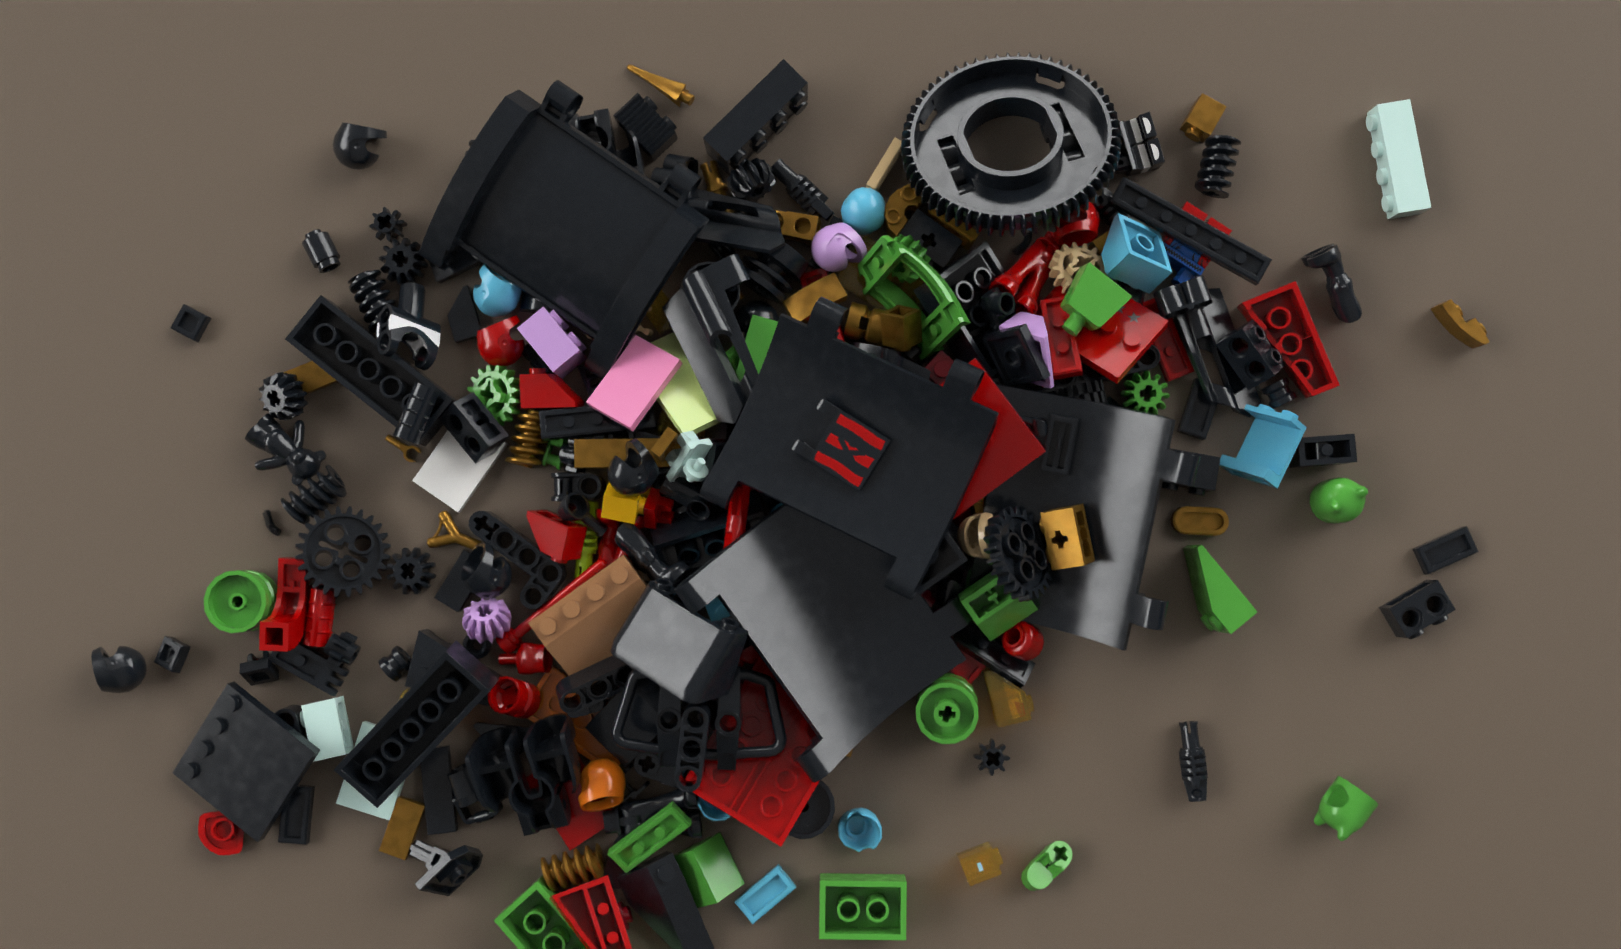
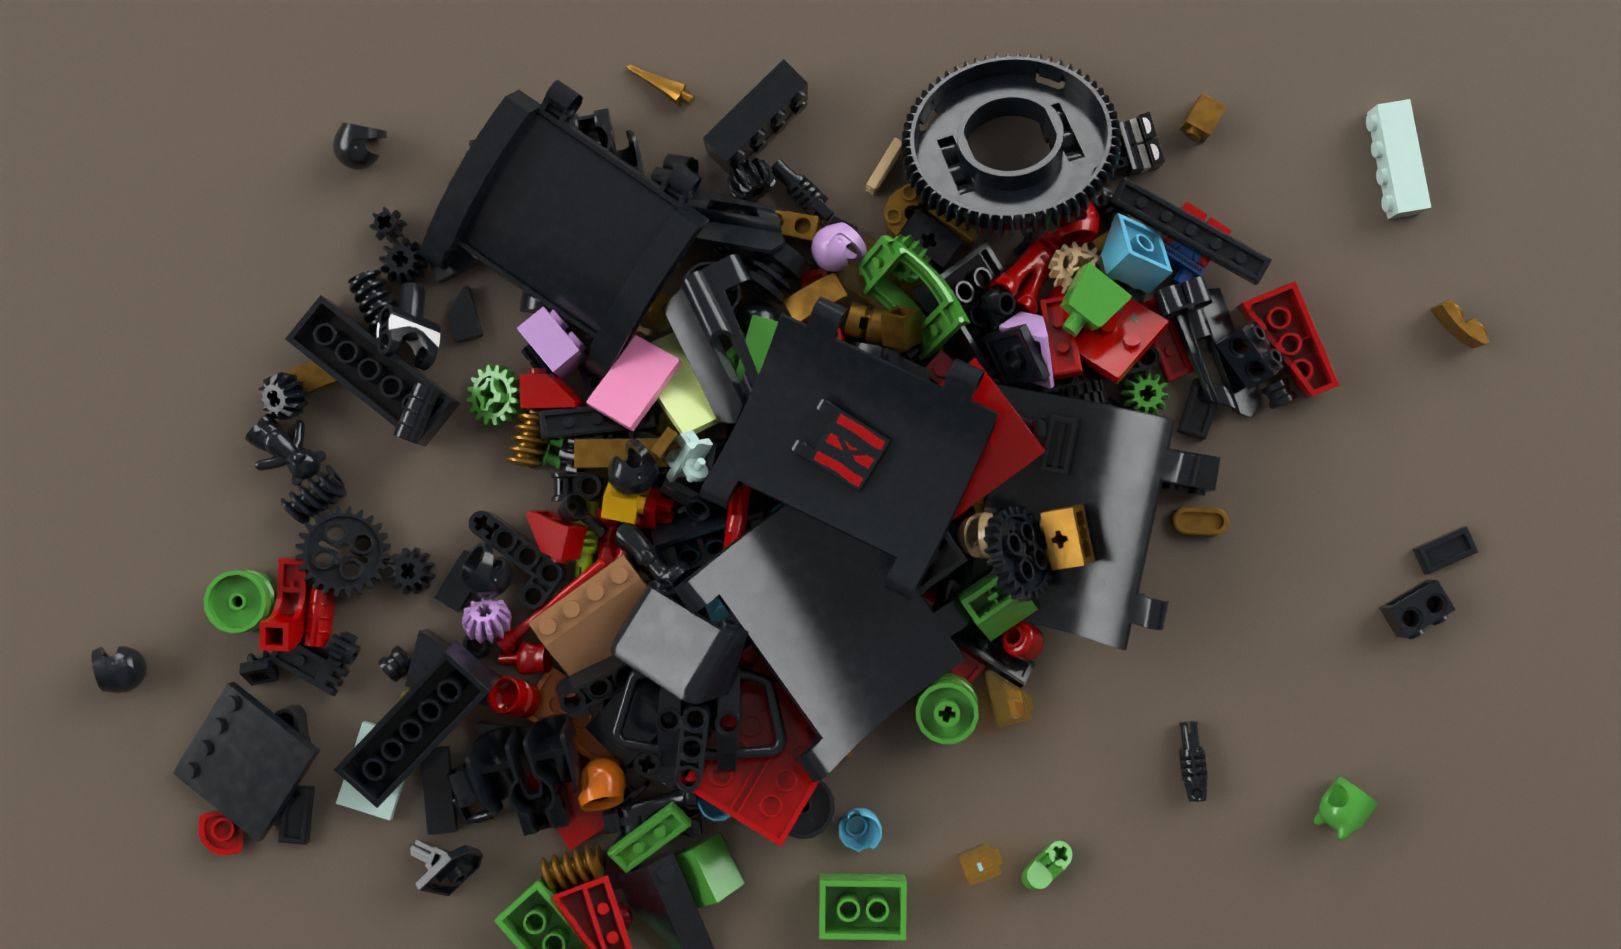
black tile [154,636,191,673] -> none
black tile [171,304,212,342] -> none
black leg [263,510,281,536] -> none
light aqua brick [300,696,354,762] -> none
black brick [302,229,341,273] -> none
pearl gold tile [379,795,425,860] -> none
pearl gold hand [385,434,421,462] -> none
white tile [412,430,508,513] -> none
pearl gold piece [427,510,481,550] -> none
black brick [440,392,509,464] -> none
medium azure helmet [473,264,521,317] -> none
red helmet [477,315,524,367] -> none
black brick [613,93,678,161] -> none
pearl gold pin [700,160,734,213] -> none
medium azure tile [735,864,796,924] -> none
medium azure helmet [841,187,885,235] -> none
black gear [973,738,1010,776] -> none
bright green slope [1183,545,1257,634] -> none
black piece [1195,135,1241,199] -> none
medium azure panel [1219,404,1307,489] -> none
black brick [1289,434,1357,468] -> none
black piece [1301,244,1362,323] -> none
bright green piece [1310,477,1368,524] -> none

